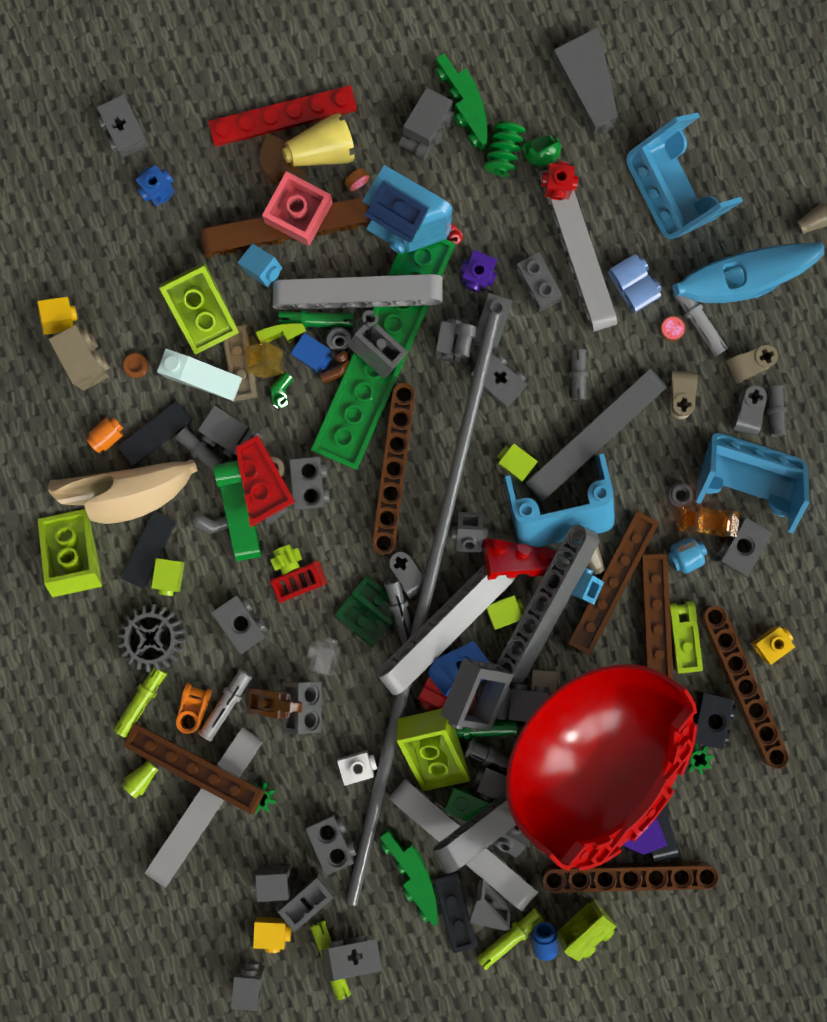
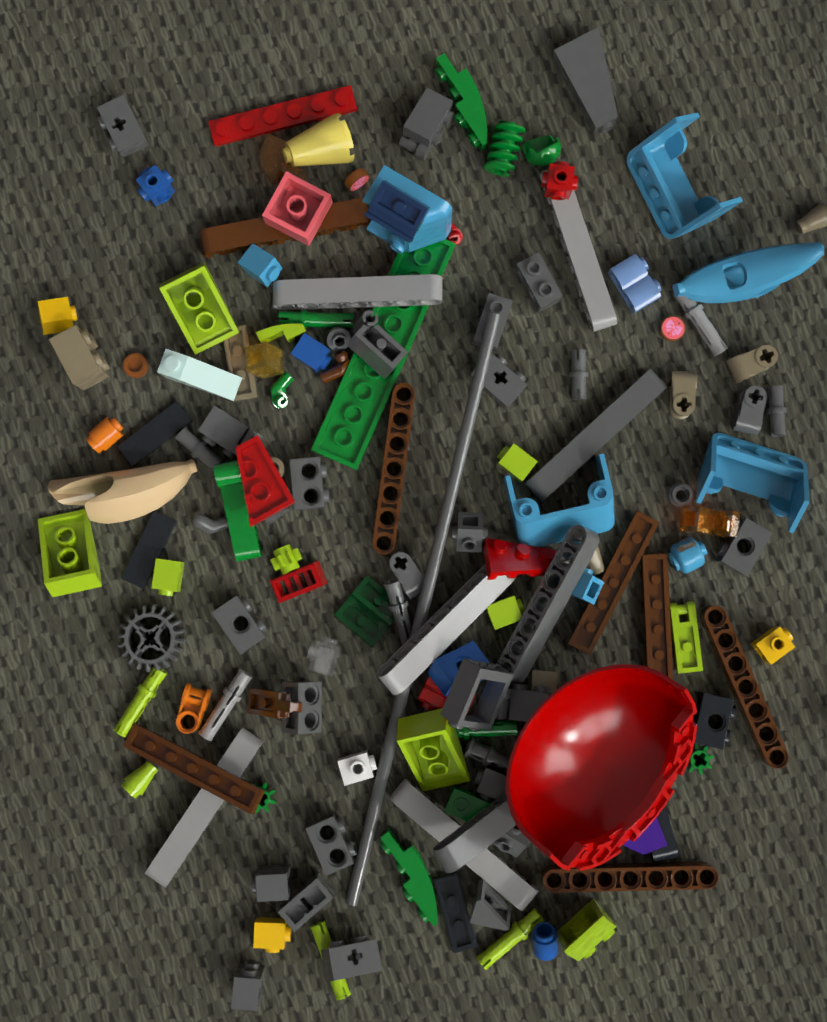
dark grey hinge [435,319,477,363] -> none
dark purple brick [460,250,497,292] -> none

